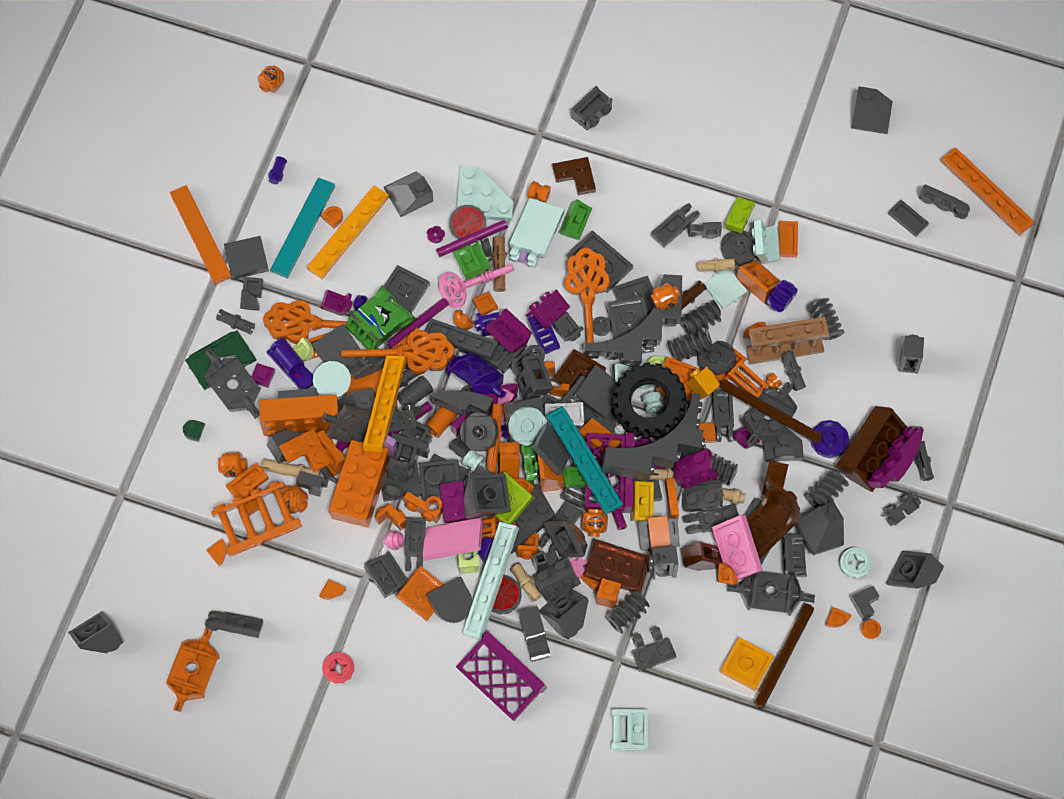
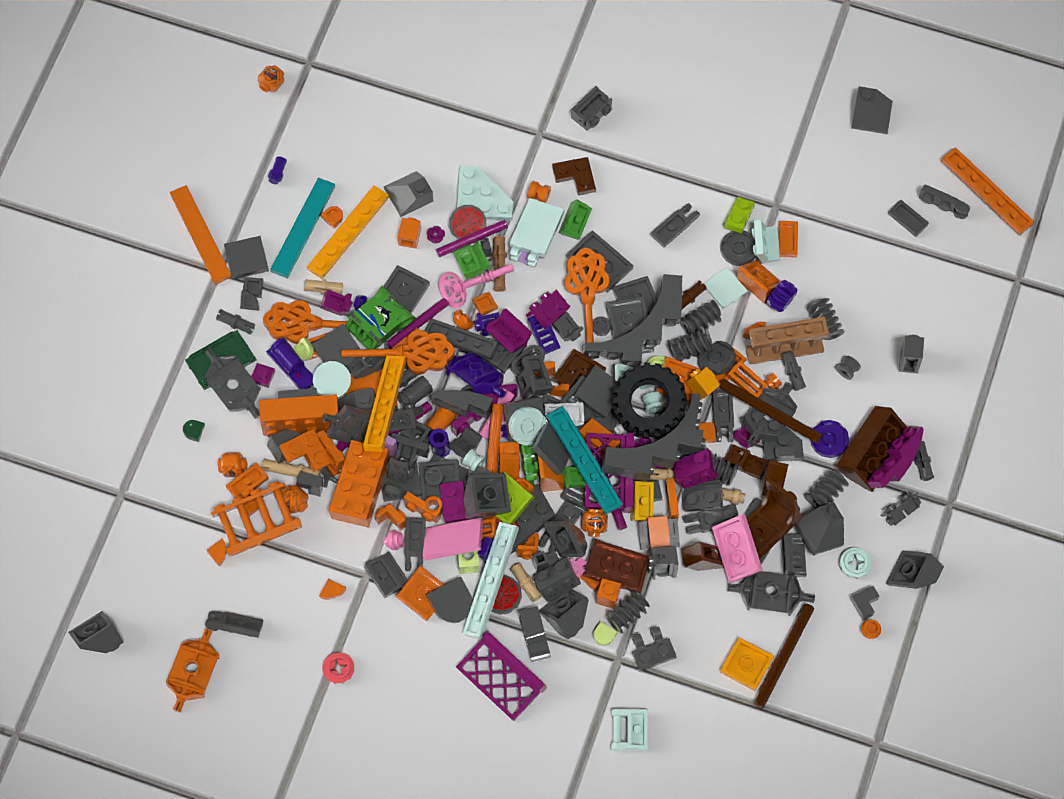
dark grey plate [460,412,499,452] -> none
orange head [651,283,681,311] -> none
dark grey plate [689,222,722,239] -> none
tan axle [698,258,735,273] -> none
orange tile [718,562,738,585] -> none
orange tile [825,607,852,628] -> none
none -> tan pin [304,279,343,295]
none -> orange brick [398,217,421,249]
none -> dark purple piece [429,429,451,458]
none -> yellowish green tile [594,622,617,646]
none -> reddish brown slope [724,445,769,480]
none -> dark grey wheel [837,356,861,380]

